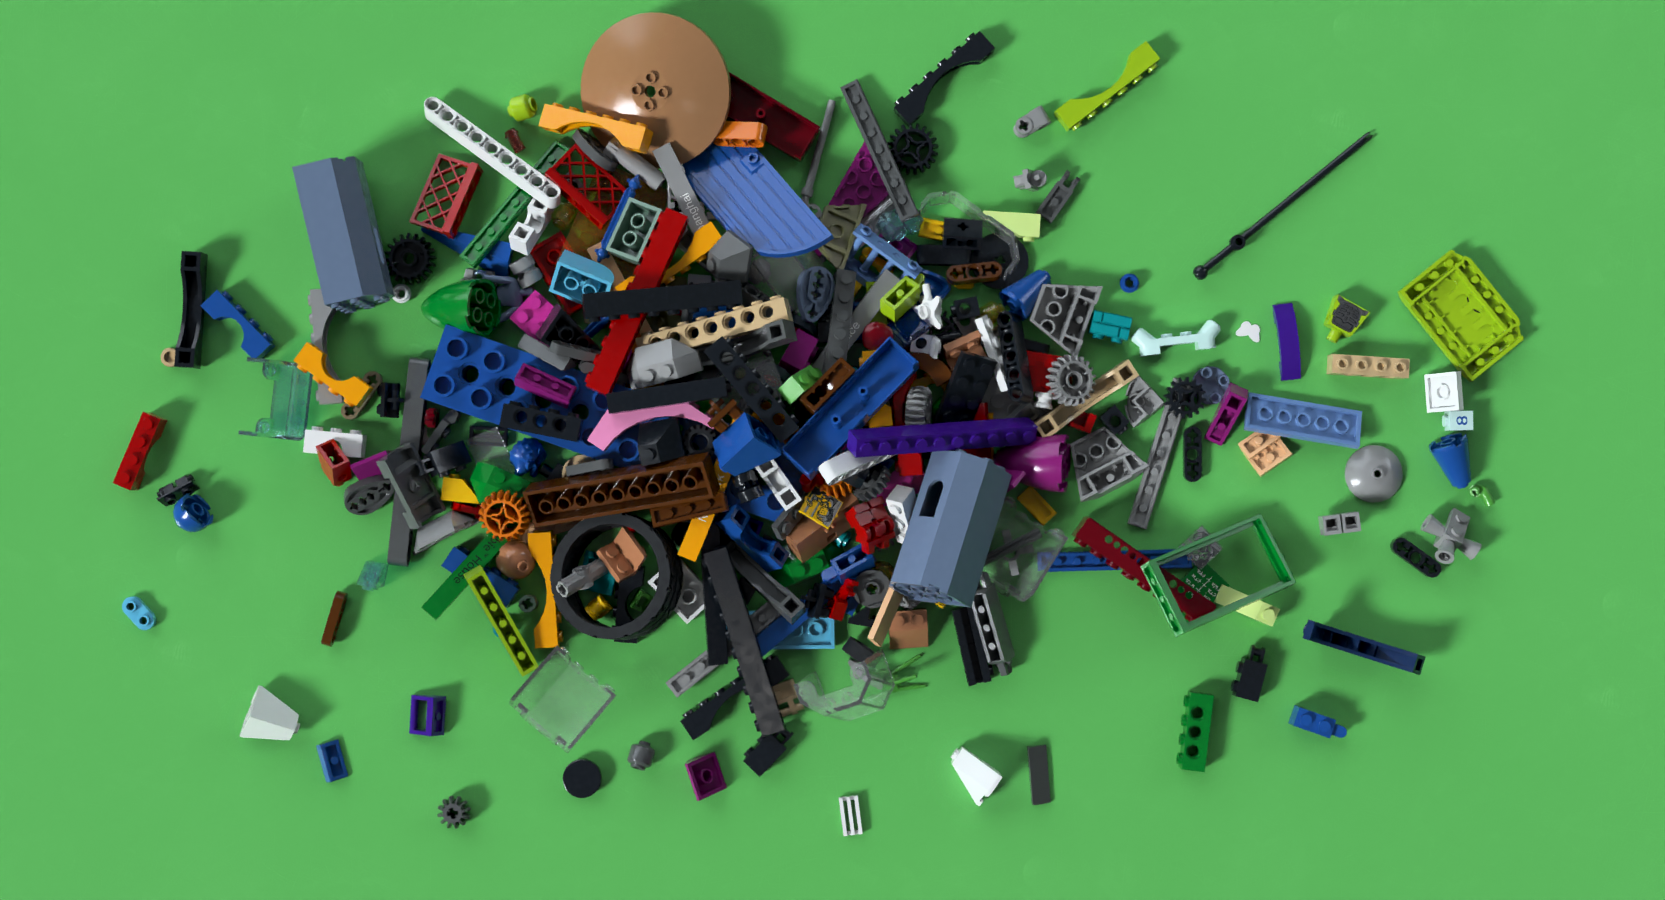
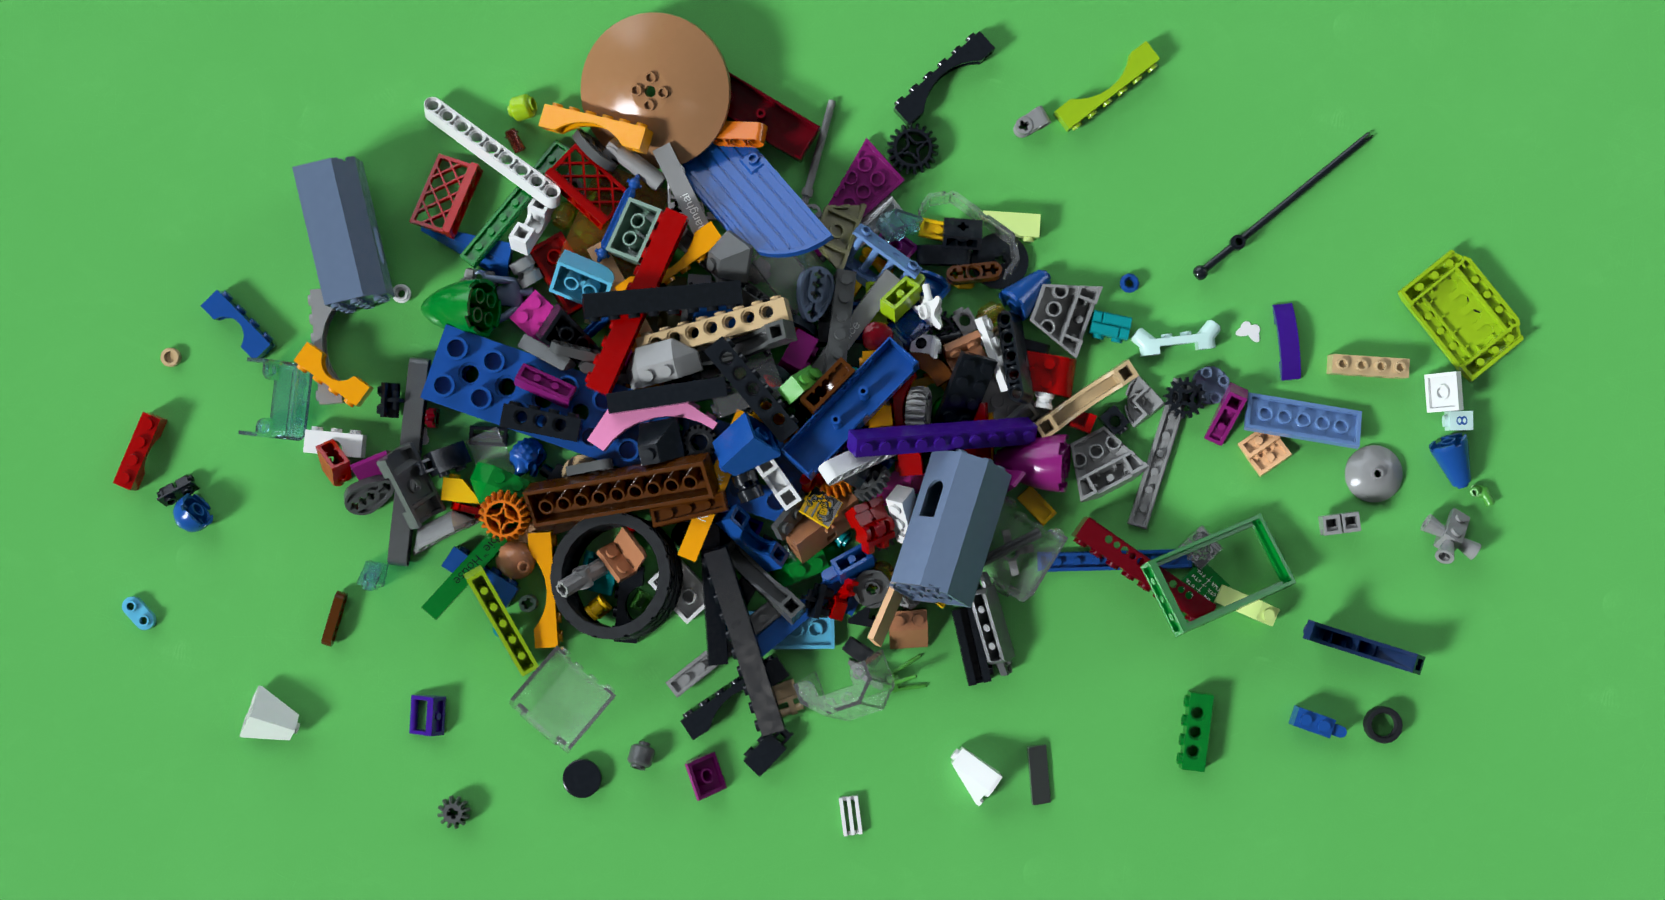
black arch [174,251,208,369] -> none
blue slope [316,739,348,782] -> none
dark tan beam [341,371,383,420] -> none
black gear [385,233,437,285] -> none
dark grey hinge [421,409,461,454] -> none
reddish brown hips [707,398,742,433] -> none
dark grey tile [840,79,920,223] -> none
black brick [950,296,981,321] -> none
light grey hips [1013,169,1047,192] -> none
dark grey hinge [1035,170,1080,224] -> none
light grey gear [1045,354,1097,406] -> none
black beam [1183,426,1202,482] -> none
black brick [1231,645,1268,702] -> none
torso [1324,294,1370,344] -> none
black beam [1390,538,1441,578] -> none
none -> black tyre [1363,706,1403,744]

